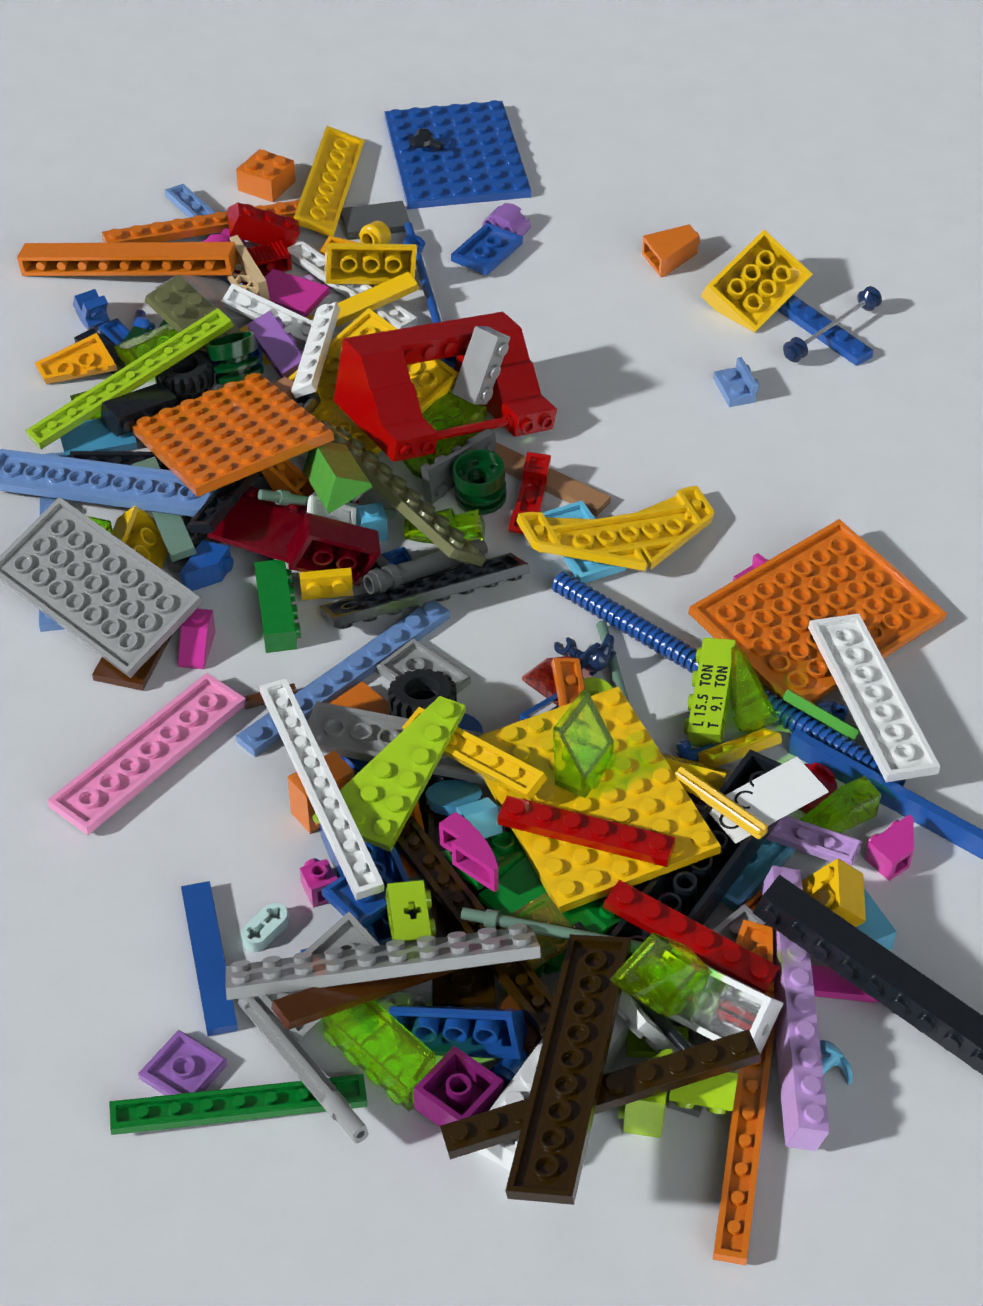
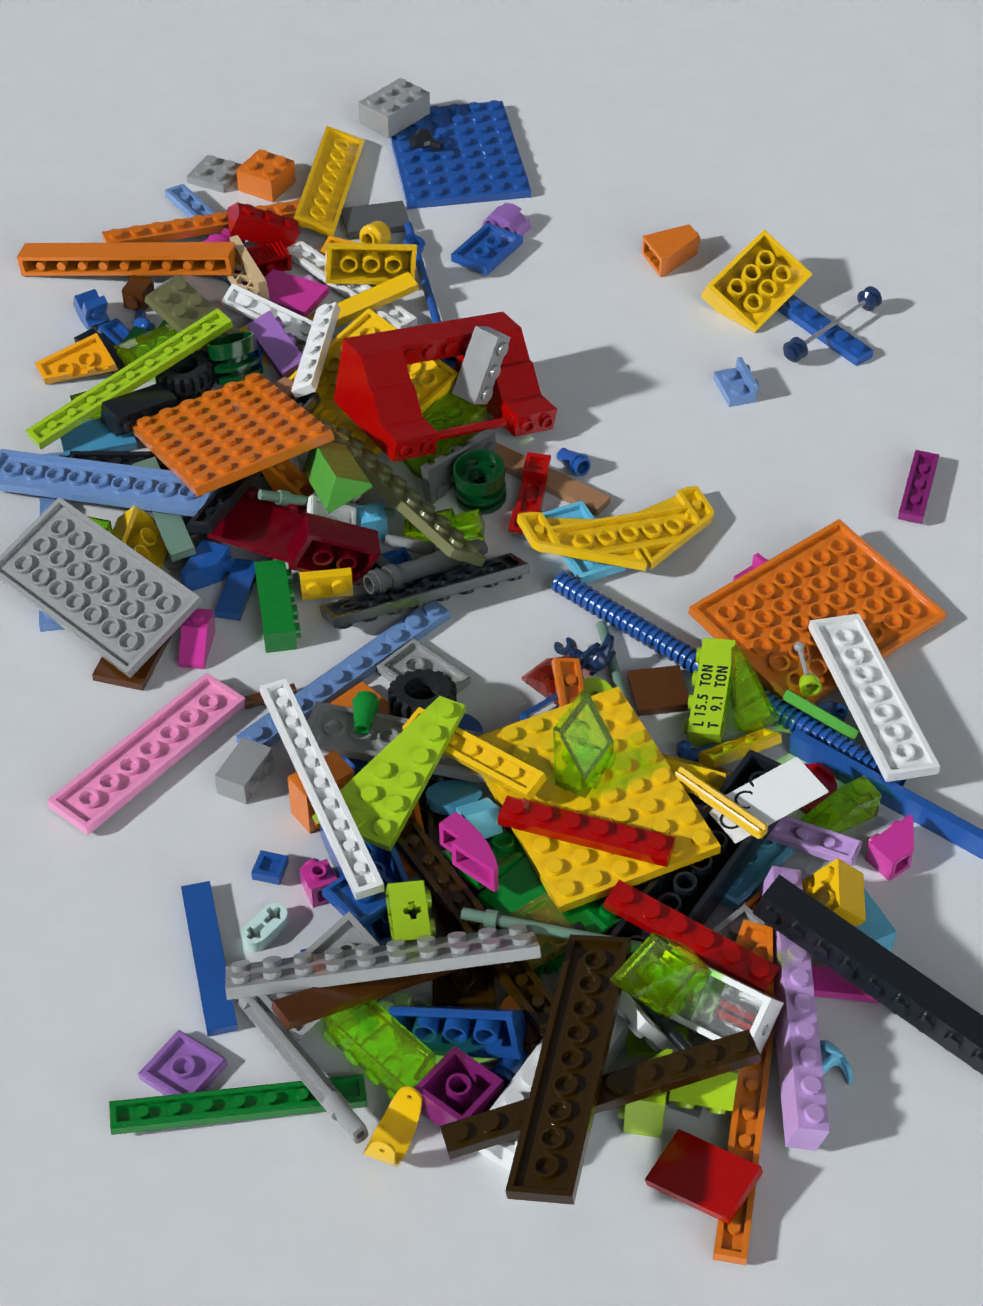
none -> reddish brown brick [122,275,154,311]
none -> light grey plate [187,155,242,193]
none -> blue tile [214,558,259,621]
none -> light grey brick [215,737,275,804]
none -> blue plate [251,850,289,885]
none -> green cone [352,691,380,734]
none -> light grey brick [358,78,430,138]
none -> yellow piece [363,1086,423,1167]
none -> light grey piece [384,534,436,555]
none -> blue cone [557,448,591,476]
none -> reddish brown tile [627,665,689,716]
none -> red tile [644,1129,763,1225]
none -> lime hinge [794,642,822,697]
none -> magenta plate [898,450,939,524]

